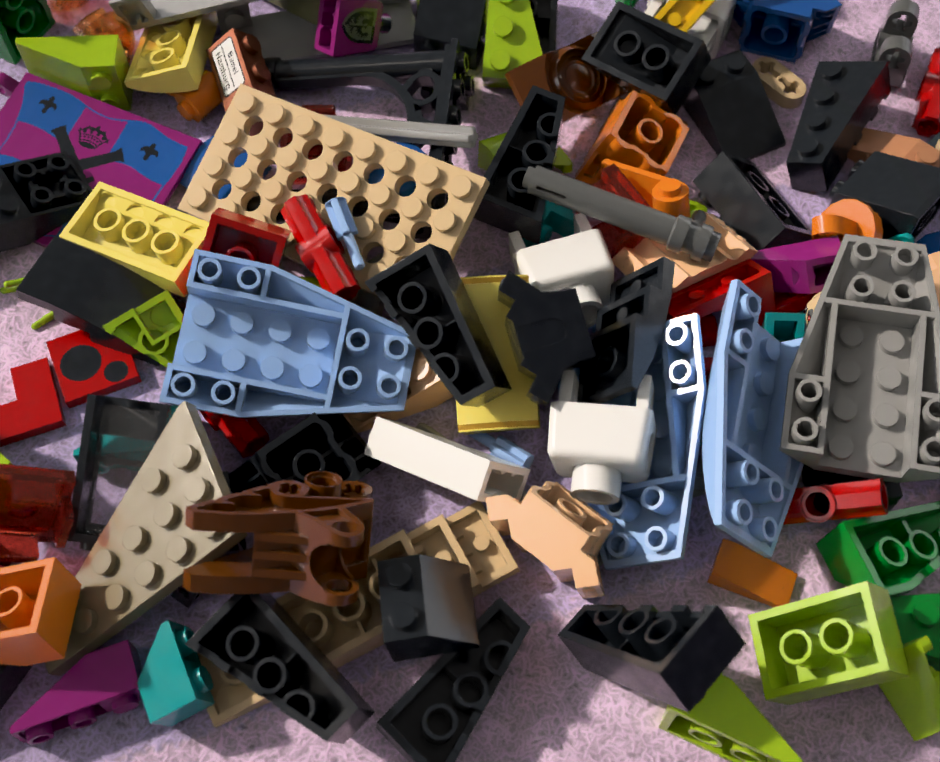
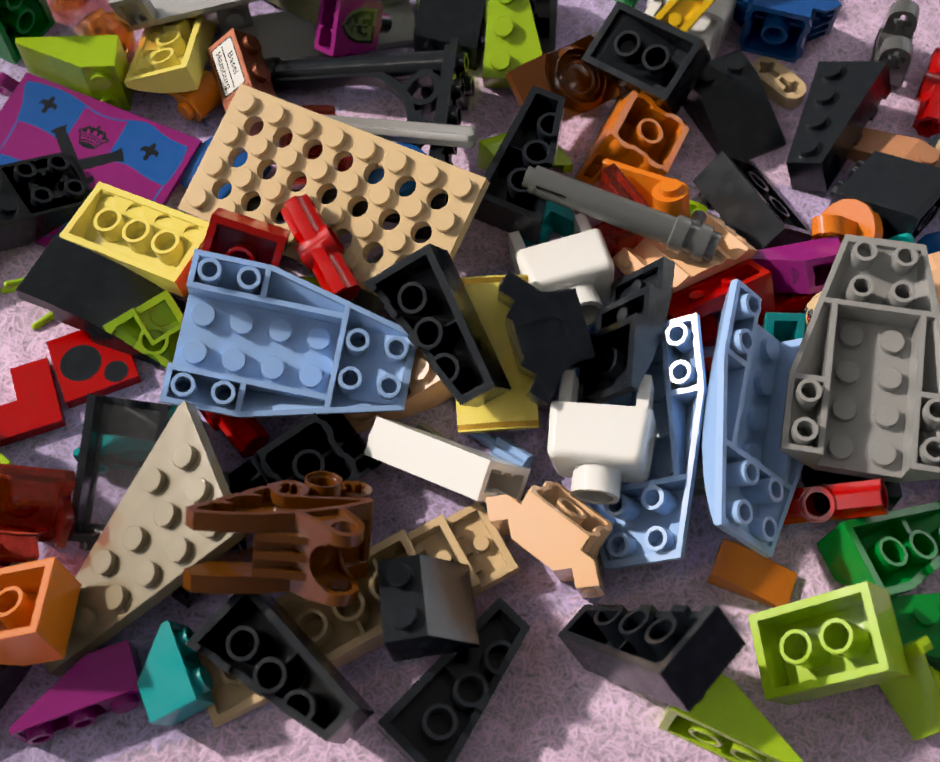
light blue axle [325,197,365,270] -> none

